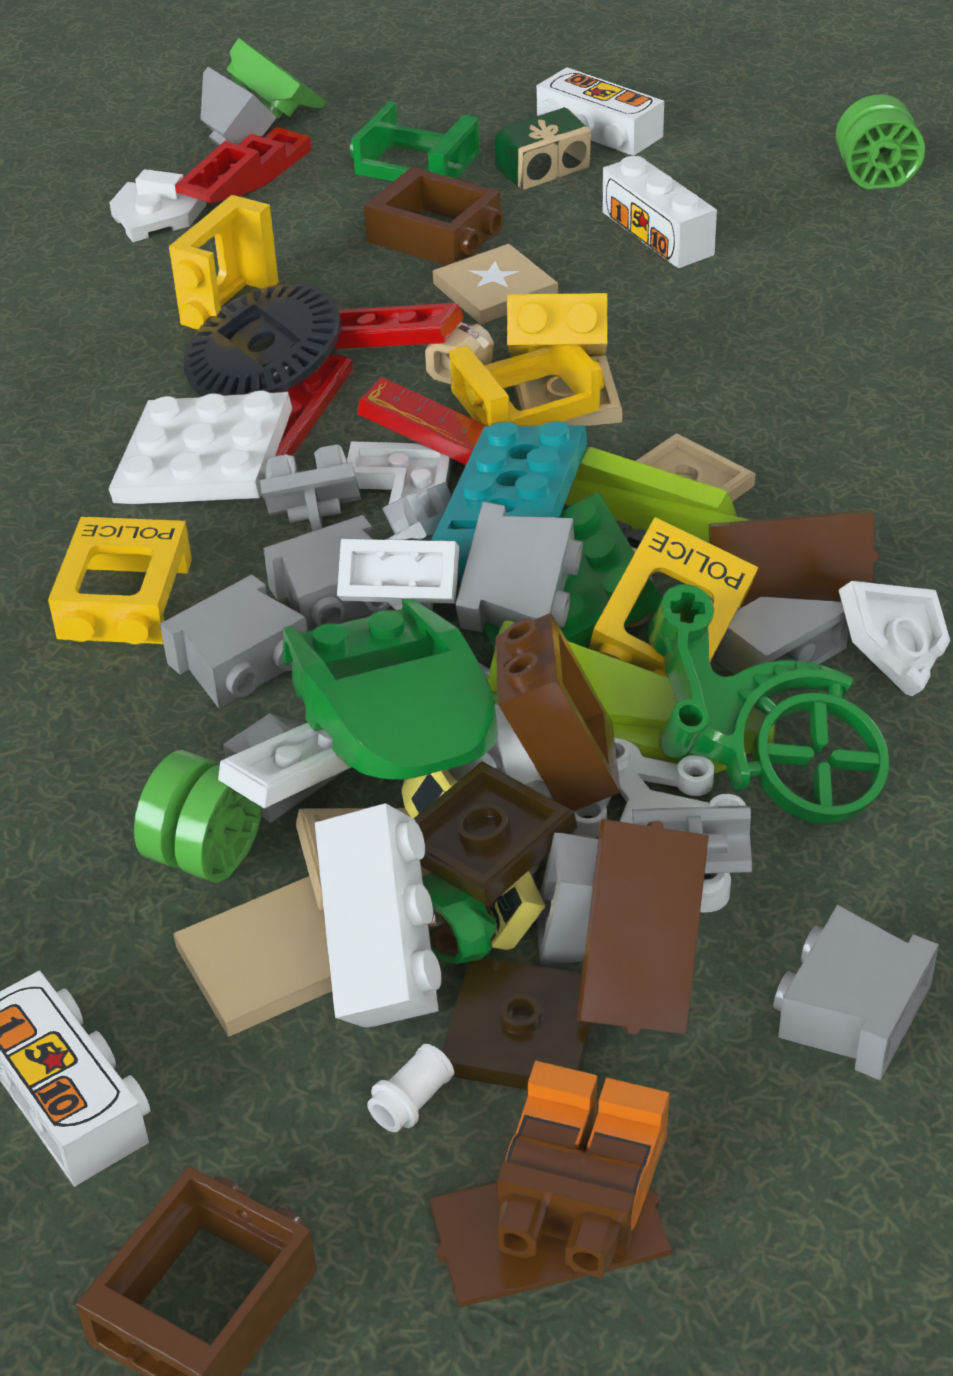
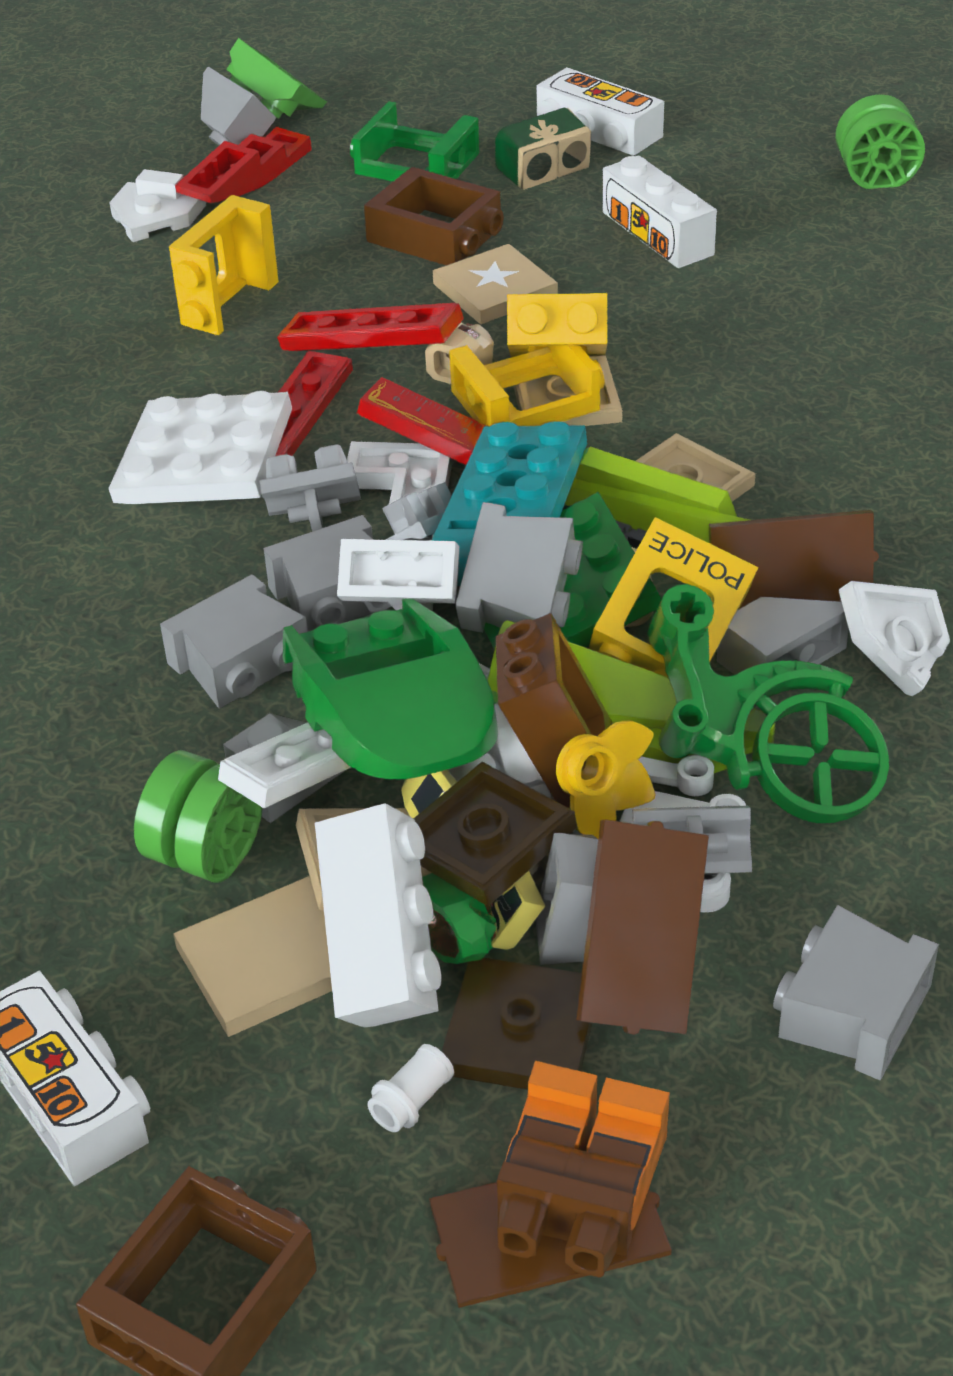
yellow window [48,517,192,644] -> none
black piece [183,284,342,396] -> none
none -> yellow plate [556,720,656,839]

